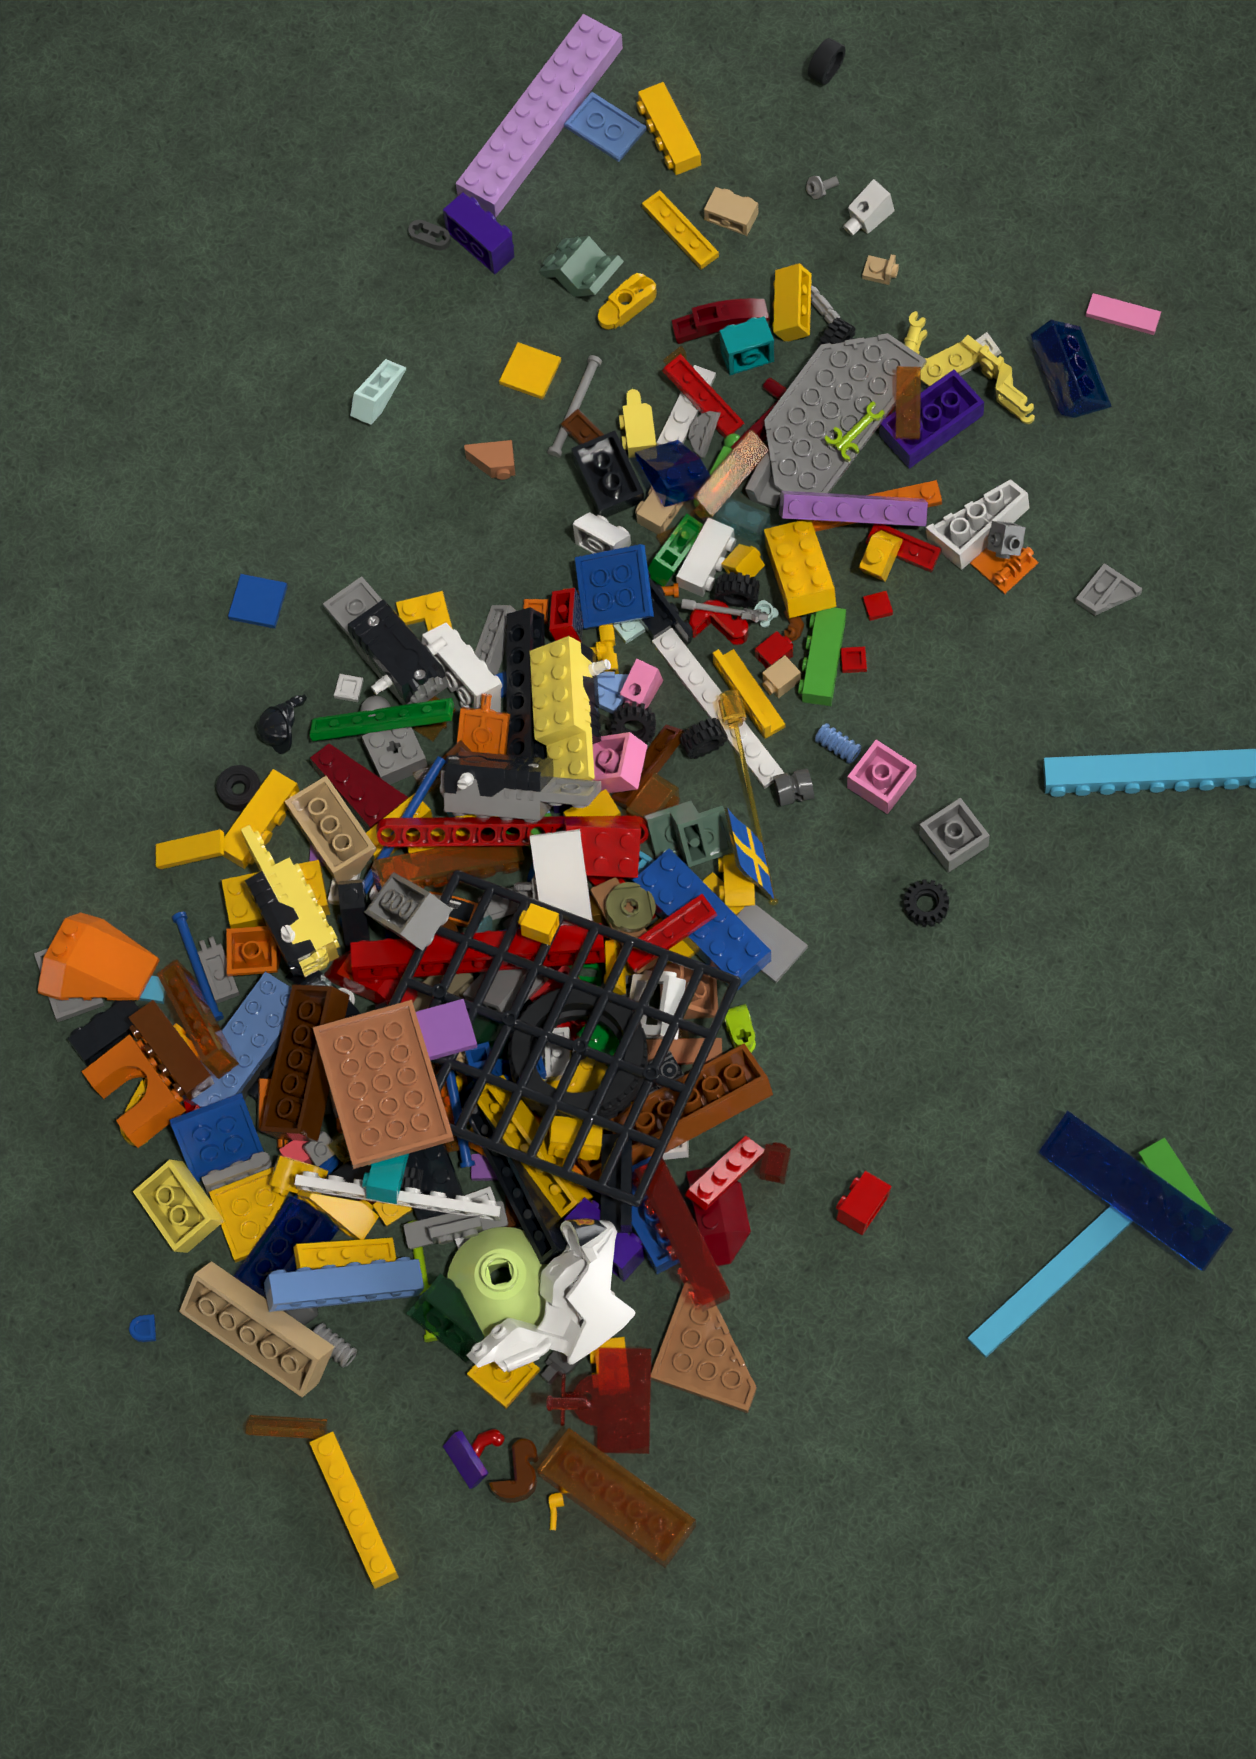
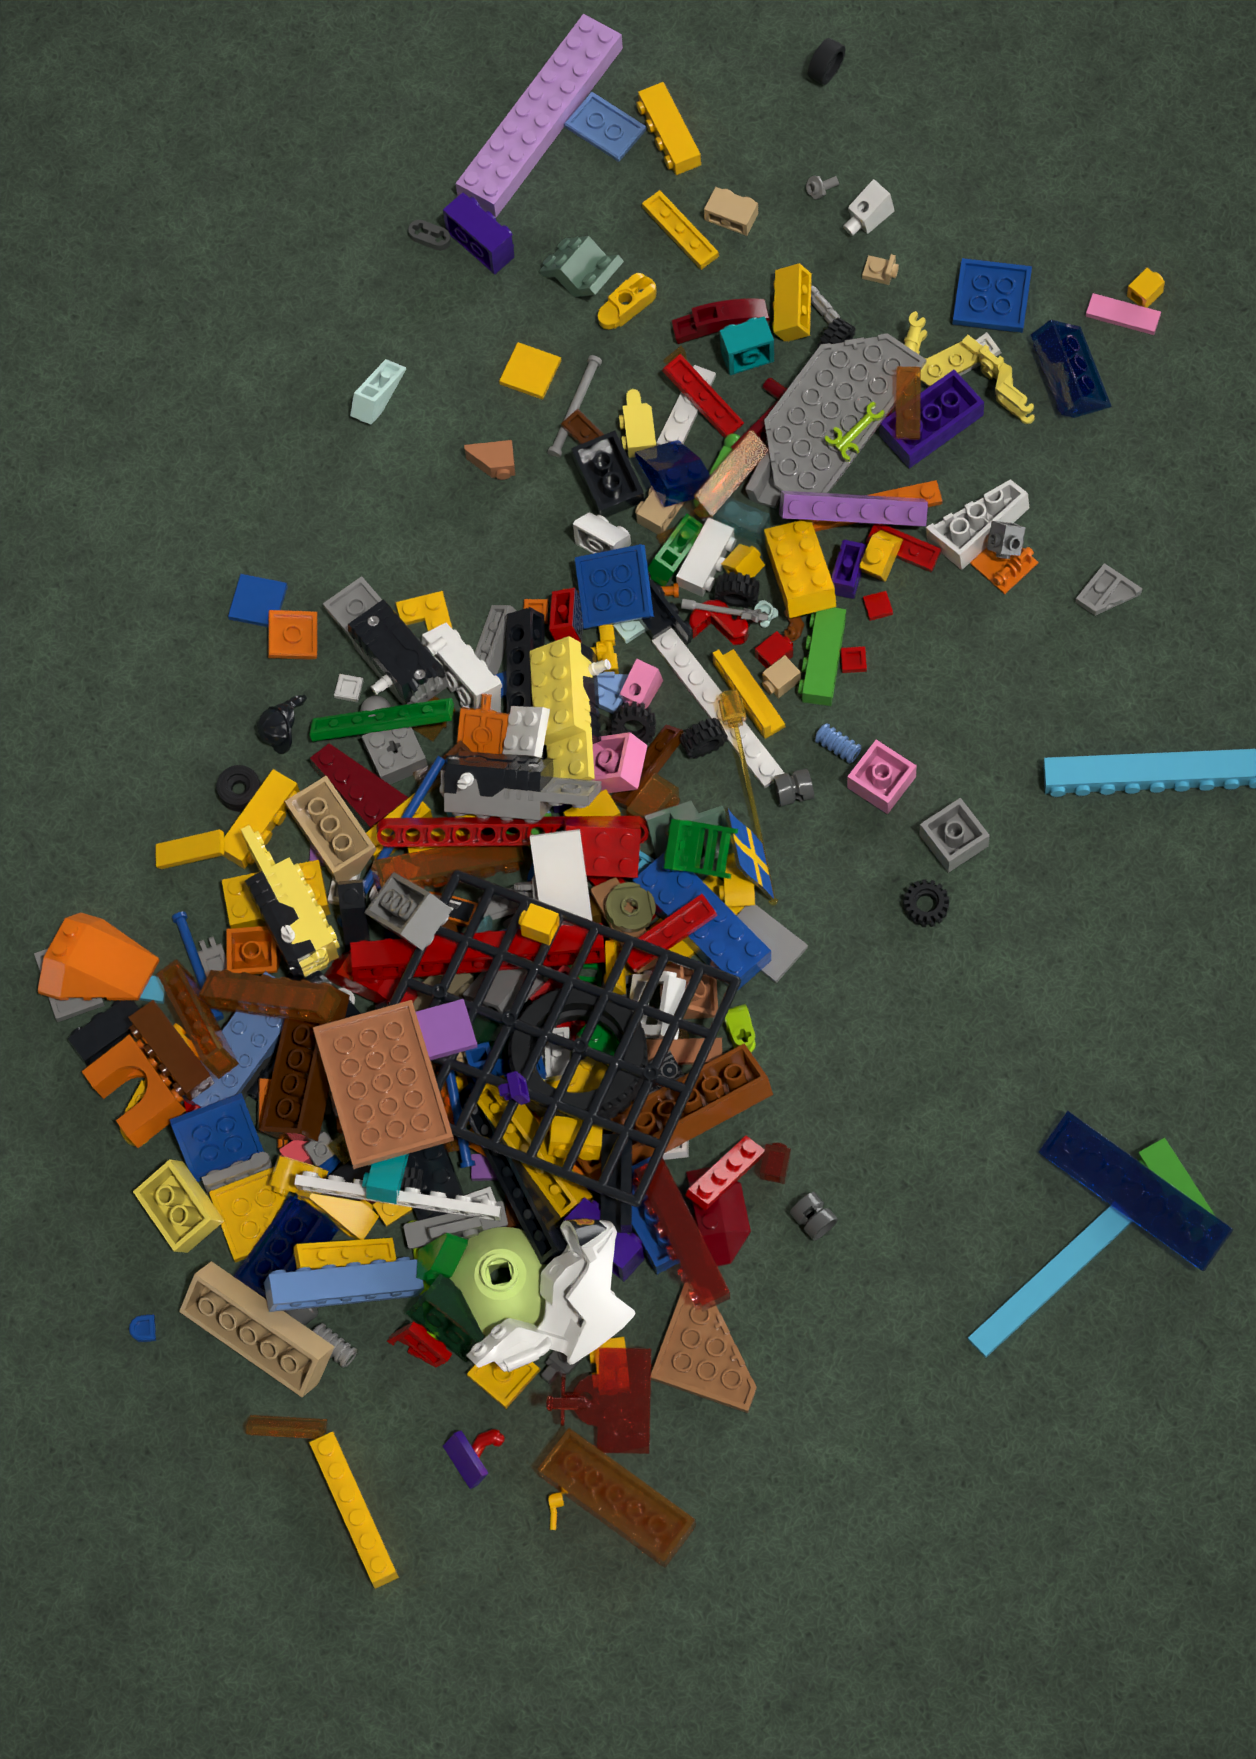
reddish brown animal [489,1438,538,1503] -> none
light grey plate [688,411,721,458] -> none
red brick [836,1171,892,1236] -> none
none -> clear orange brick [199,969,342,1024]
none -> orange tile [268,610,317,659]
none -> red wing [387,1321,452,1368]
none -> green slope [416,1233,468,1285]
none -> dark purple tile [498,1071,530,1105]
none -> white plate [503,706,550,758]
none -> green plate [664,819,738,879]
none -> dark grey wheel [790,1192,838,1241]
none -> dark purple brick [831,540,866,599]
none -> blue plate [953,258,1032,333]
none -> yellow brick [1127,268,1165,308]

